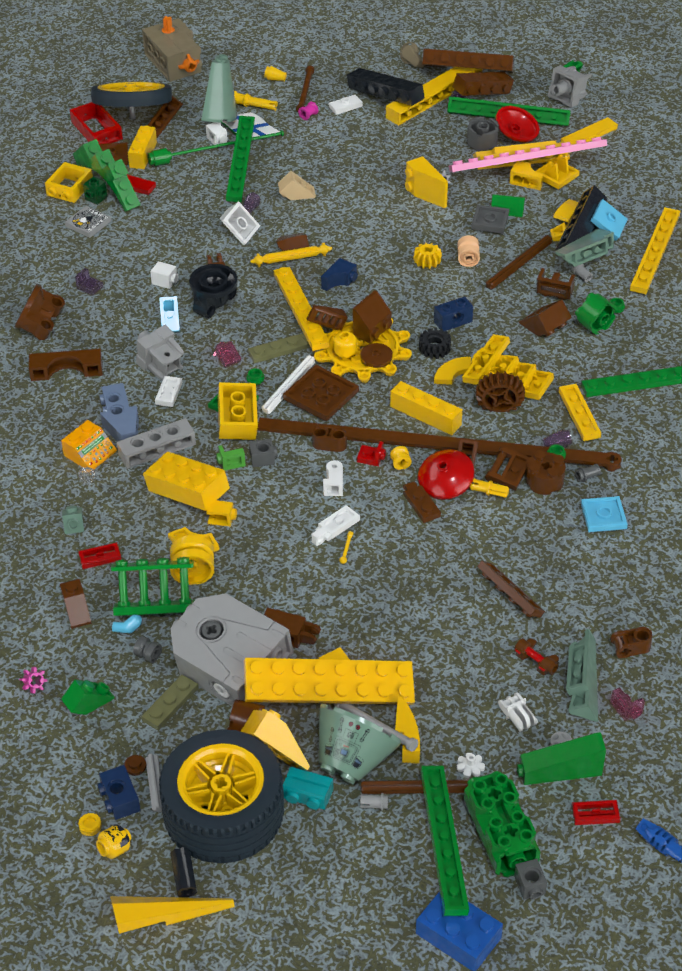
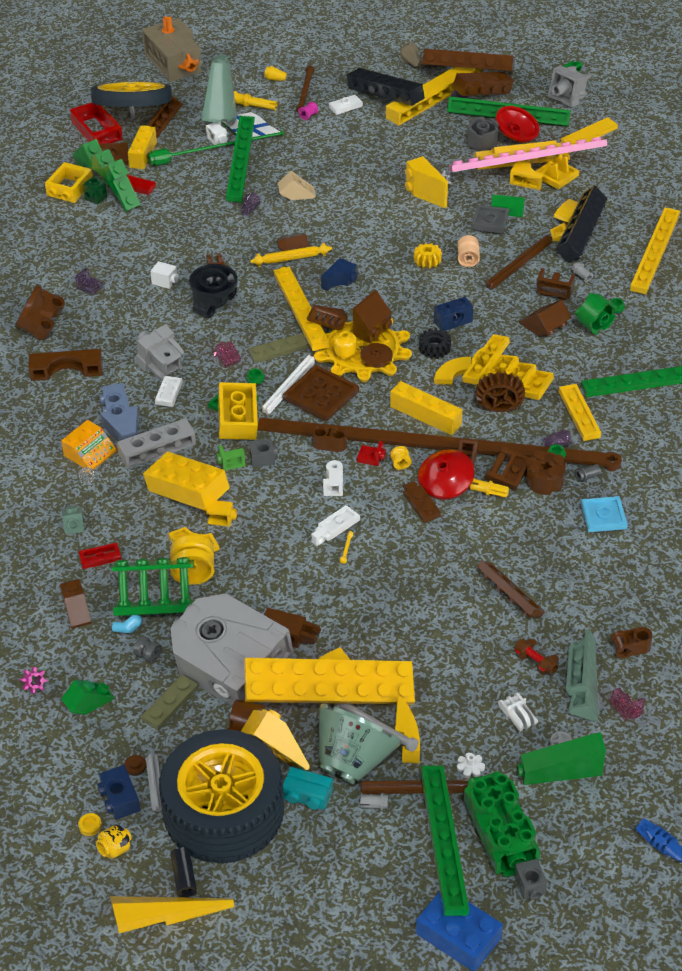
tile [65,206,111,238] -> none
slope [159,296,180,332] -> none
white slope [220,201,260,245] -> none
sand green wedge [555,229,614,267] -> none
red tile [571,800,620,825] -> none
medium azure plate [590,199,628,241] -> none

